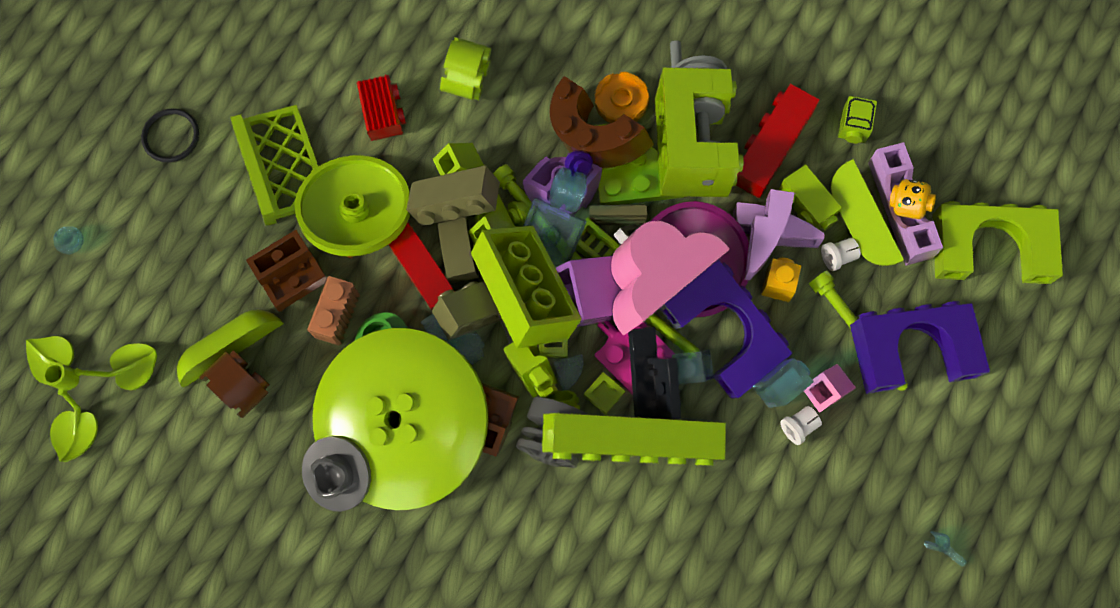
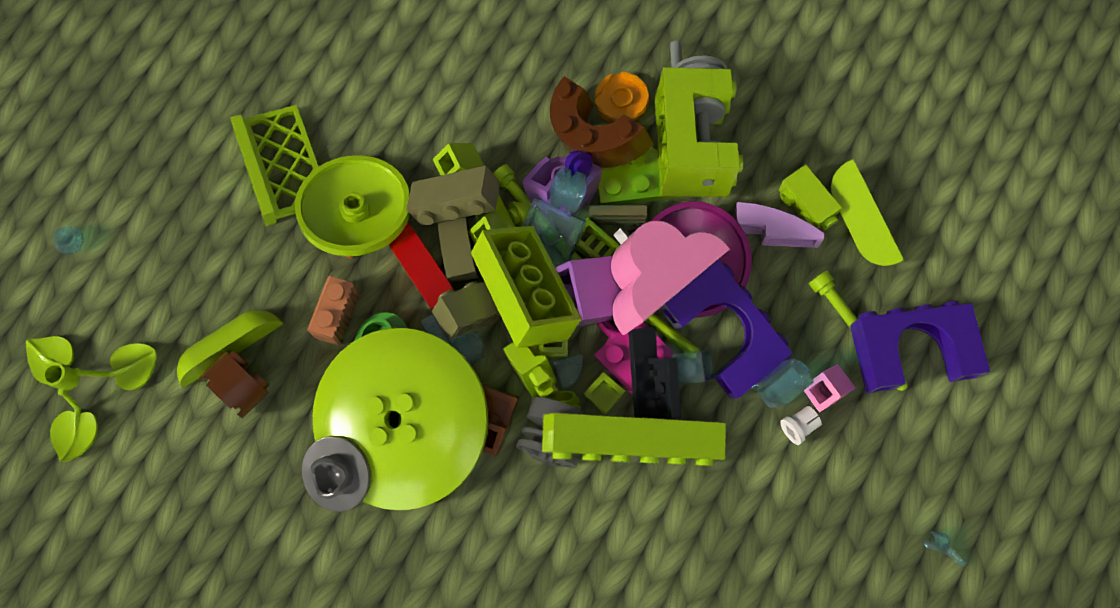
black tyre [141,109,200,163] -> none
reddish brown brick [246,230,327,312] -> none
red brick [357,75,406,141] -> none
lime brick [440,37,492,101] -> none
red brick [736,83,820,199] -> none
lavender slope [744,189,794,280] -> none
yellow brick [761,258,802,302] -> none
white bush [821,238,860,271] -> none
lime brick [838,96,877,144] -> none
lavender arch [868,142,943,266] -> none
yellow head [890,179,936,219] -> none
lime arch [933,201,1063,284] -> none

